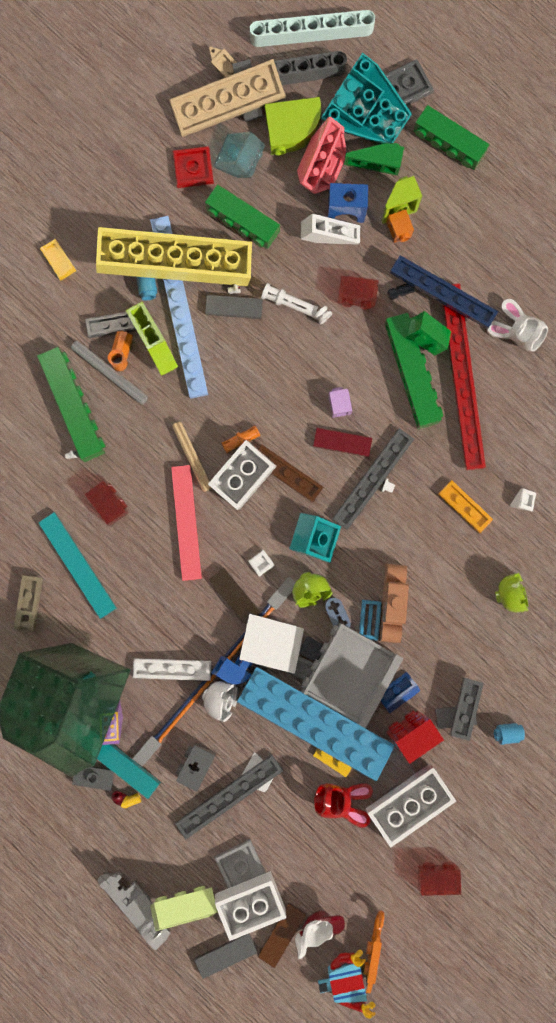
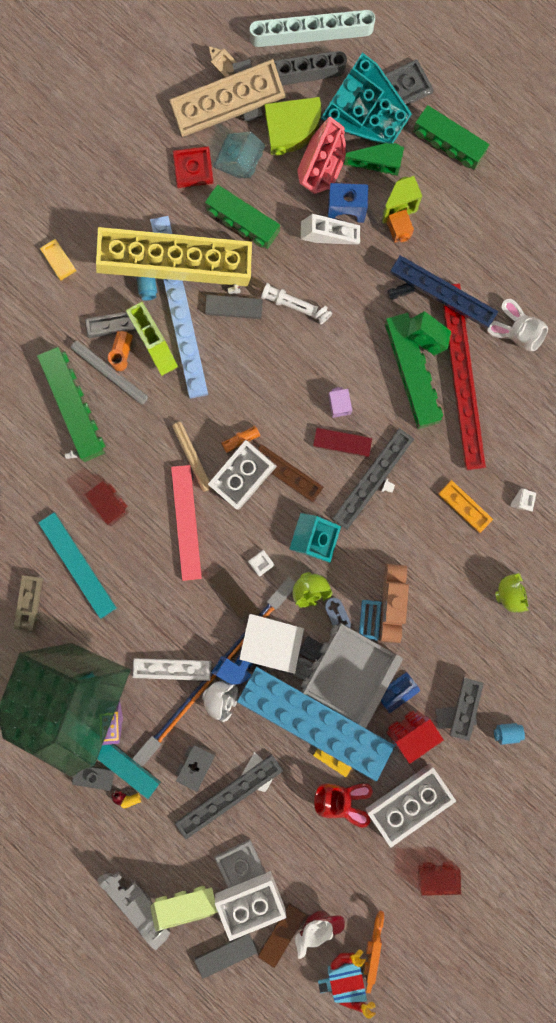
clear red brick [338,275,379,309] -> none

